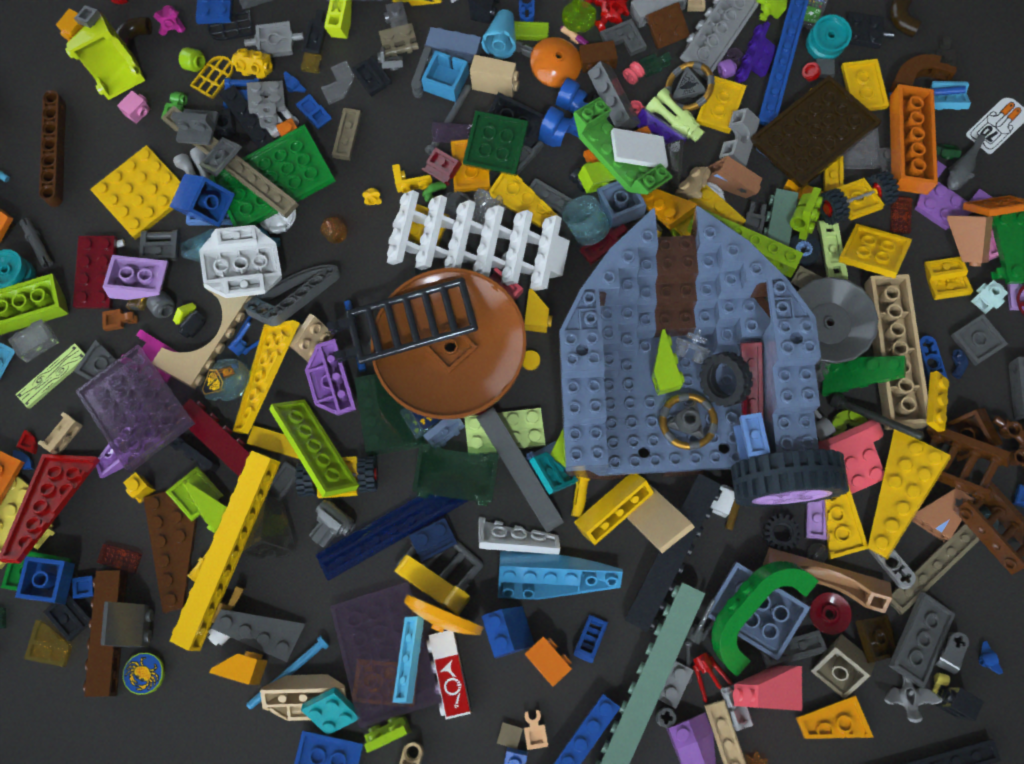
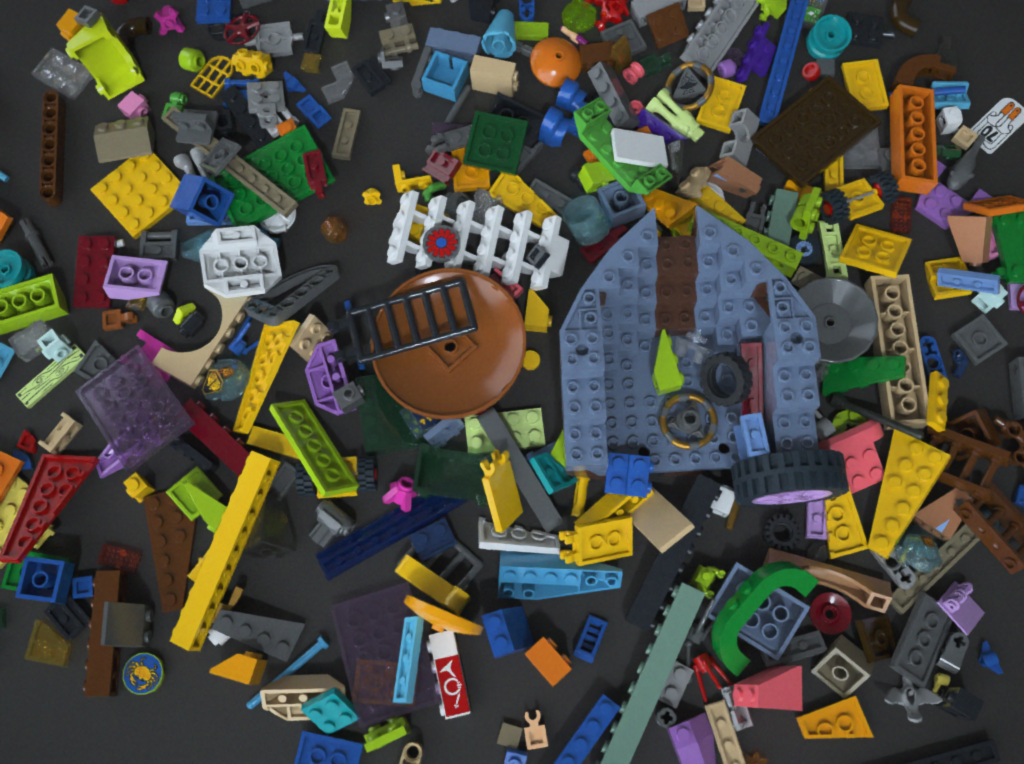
none -> clear plate [31,47,93,100]
none -> light aqua brick [37,329,73,363]
none -> dark tan slope [93,116,156,163]
none -> dark red wheel [224,13,260,45]
none -> dark red hinge [302,149,328,199]
none -> flat silver brick [332,381,365,414]
none -> dark pink rock [382,476,417,513]
none -> tile [423,225,461,263]
none -> dark grey hinge [431,125,472,153]
none -> yellow tile [480,450,523,533]
none -> black tile [526,243,550,270]
none -> yellow tile [559,515,633,566]
none -> blue plate [604,452,654,498]
none -> pearl gold slope [611,35,632,75]
none -> lime piece [689,565,726,599]
none -> clear light blue helmet [894,534,943,573]
none -> white brick [936,106,963,135]
none -> medium blue plate [937,267,1000,294]
none -> lavender hinge [937,581,985,636]
none -> tan plate [951,125,978,151]

